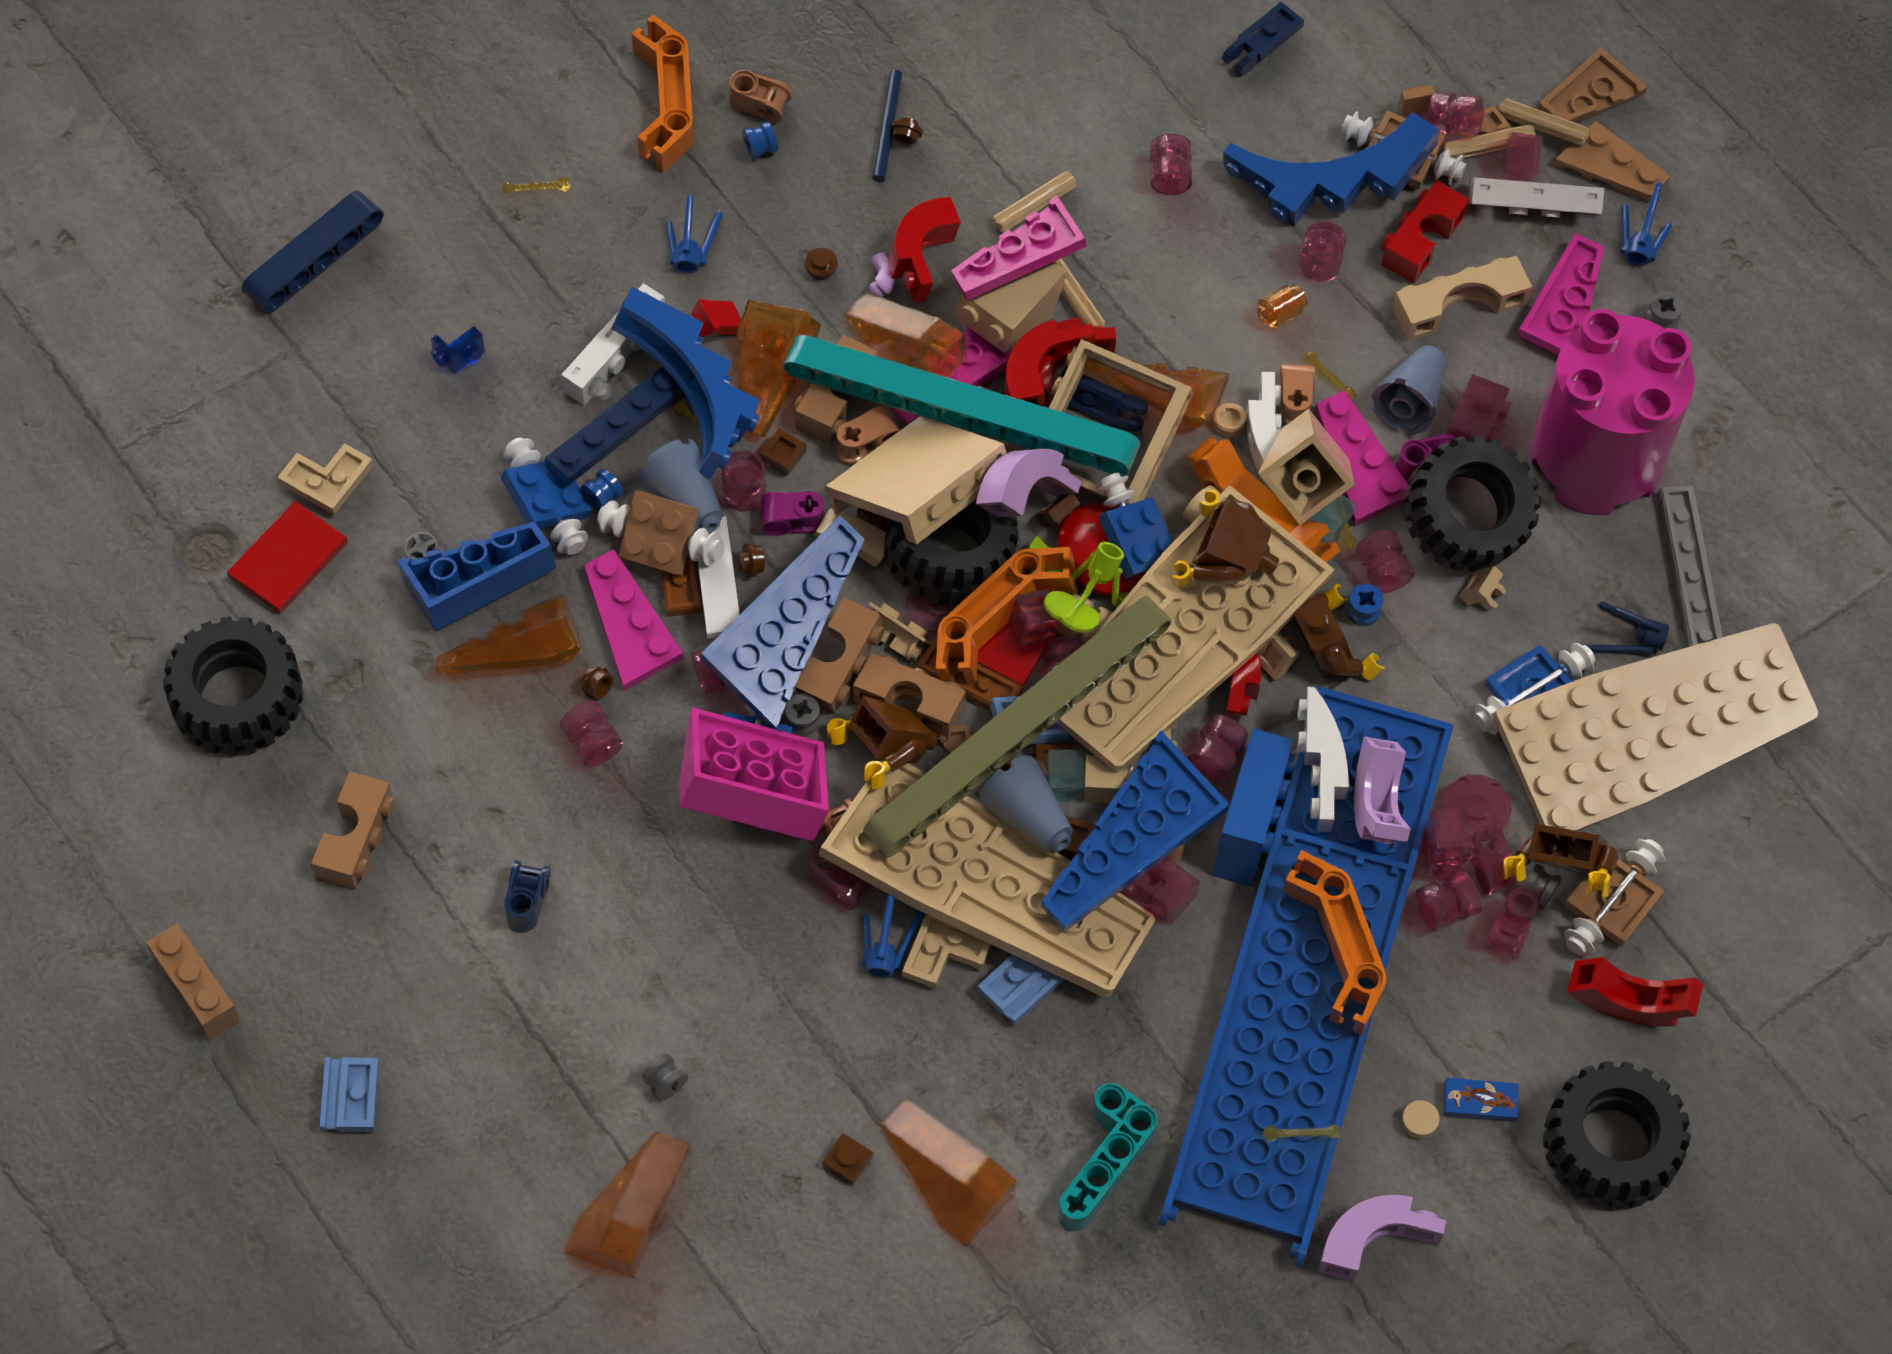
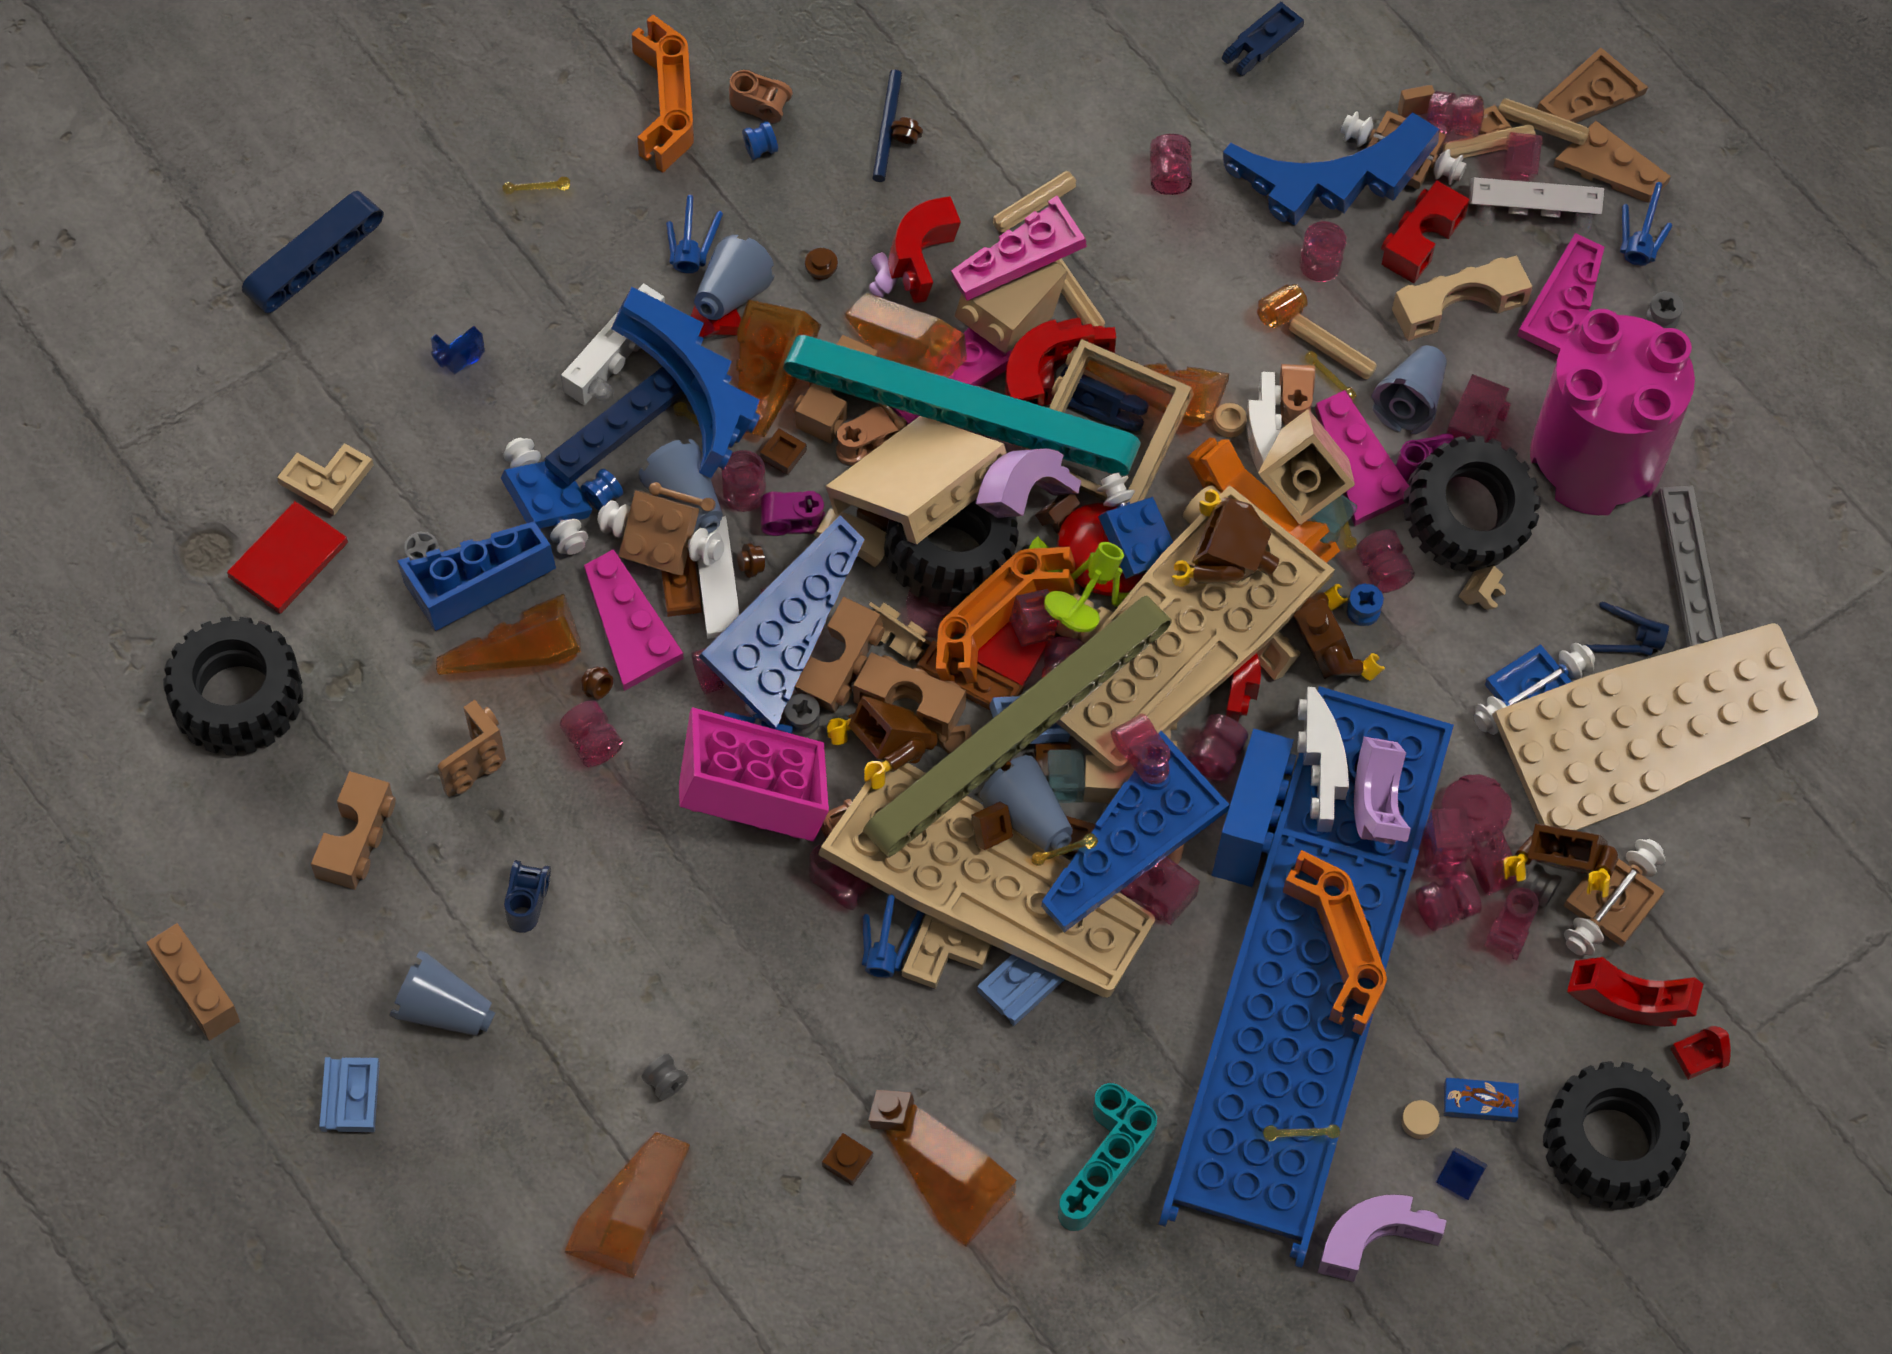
none -> sand blue cone [389,950,496,1036]
none -> medium nougat bracket [438,700,506,797]
none -> medium nougat hinge [649,482,716,512]
none -> sand blue cone [694,235,775,320]
none -> plate [868,1090,914,1131]
none -> medium nougat hinge [878,403,907,430]
none -> reddish brown plate [971,801,1013,850]
none -> clear yellow hinge [1031,833,1098,866]
none -> clear pink piece [1111,713,1170,784]
none -> tan axle [1289,314,1377,380]
none -> clear blue slope [1436,1147,1488,1200]
none -> red tile [1671,1026,1731,1080]

